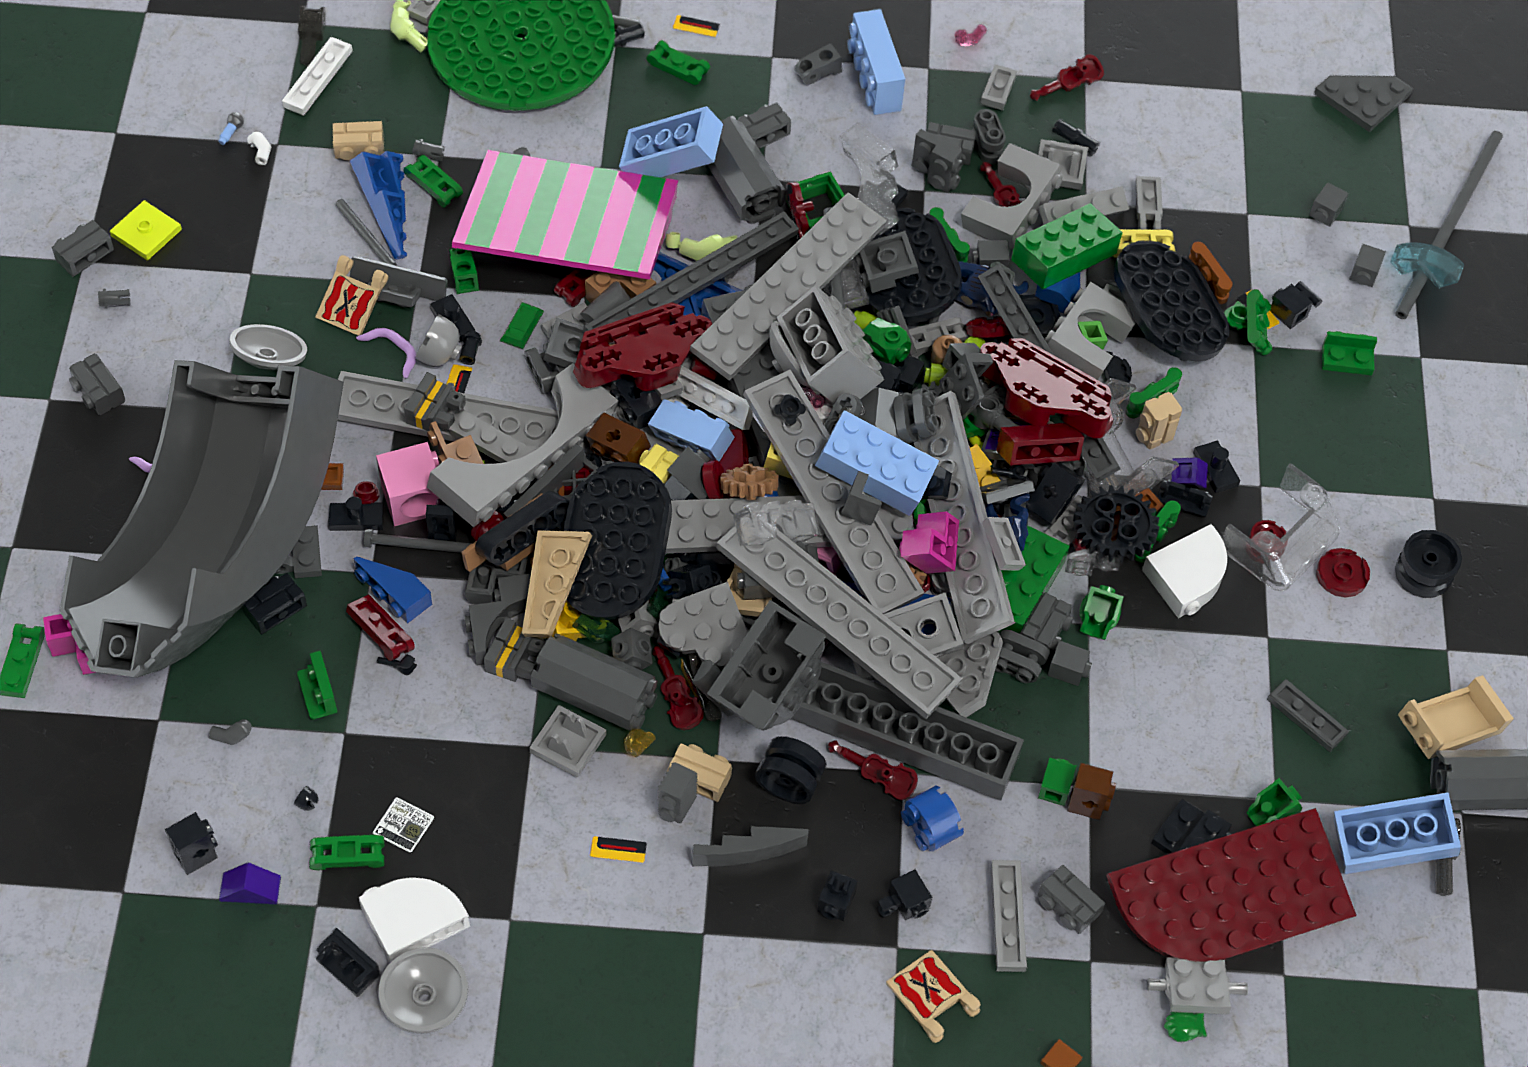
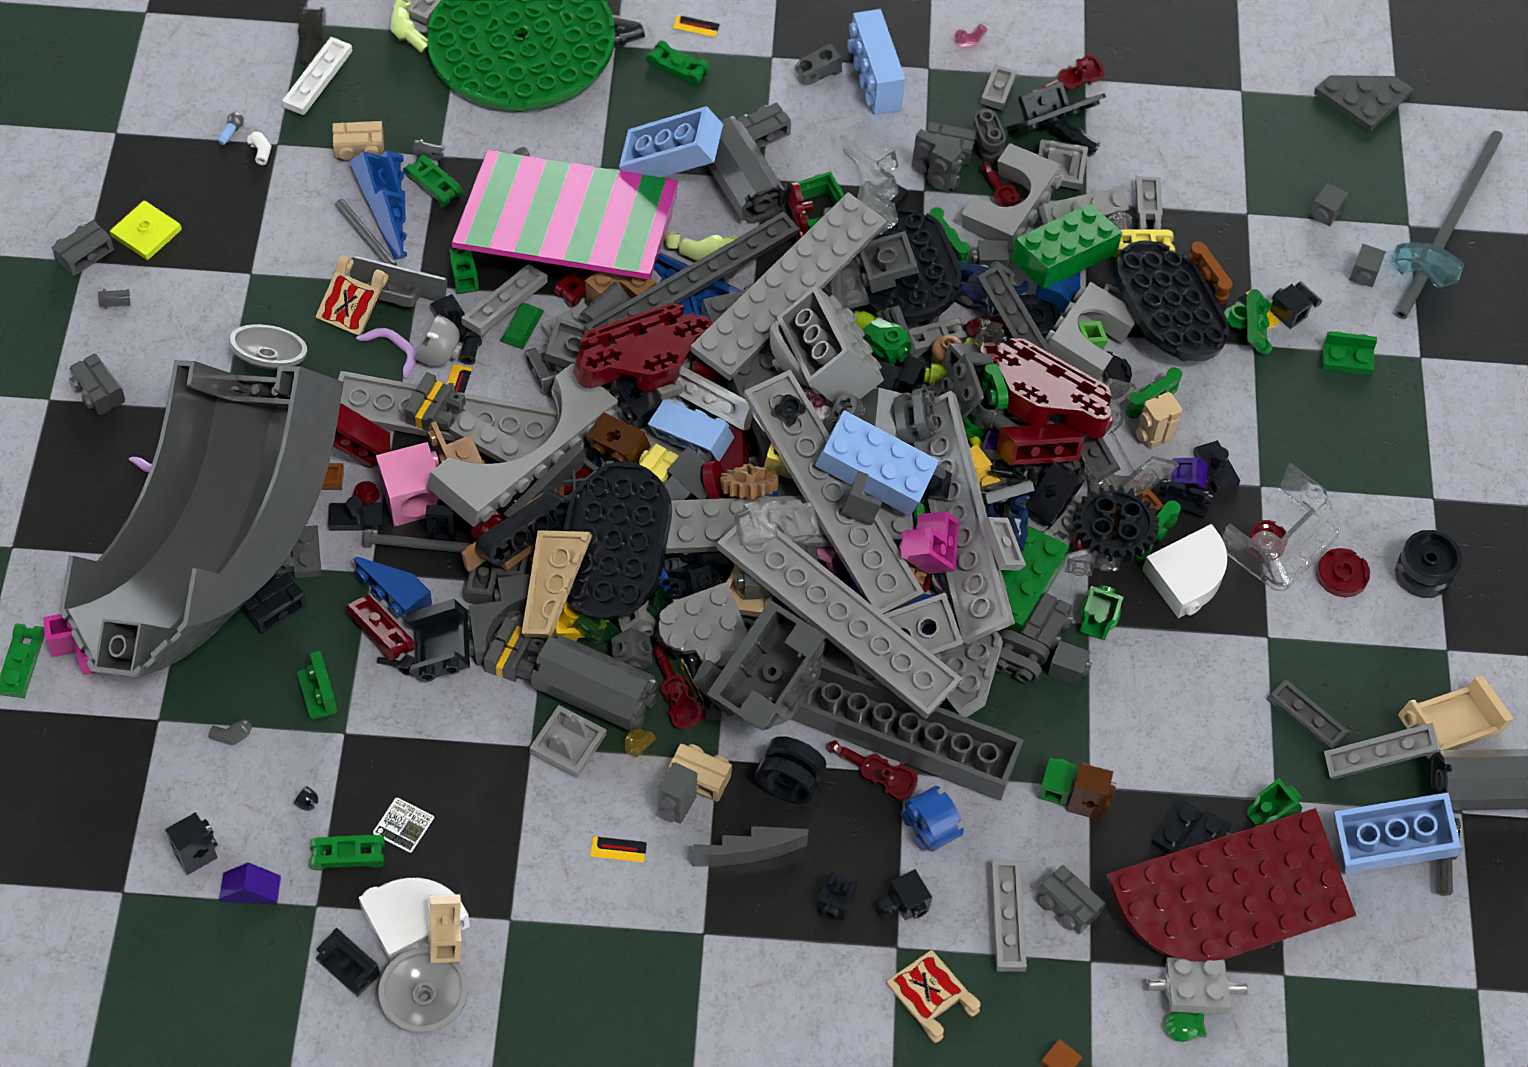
none -> dark red brick [333,403,391,468]
none -> black panel [406,599,470,682]
none -> tan brick [428,895,461,963]
none -> light grey plate [461,264,547,336]
none -> clear smoke connector [972,318,1007,345]
none -> green plate [981,363,1008,410]
none -> black bracket [1006,82,1106,134]
none -> clear piece [1108,211,1132,230]
none -> light grey plate [1324,723,1441,780]

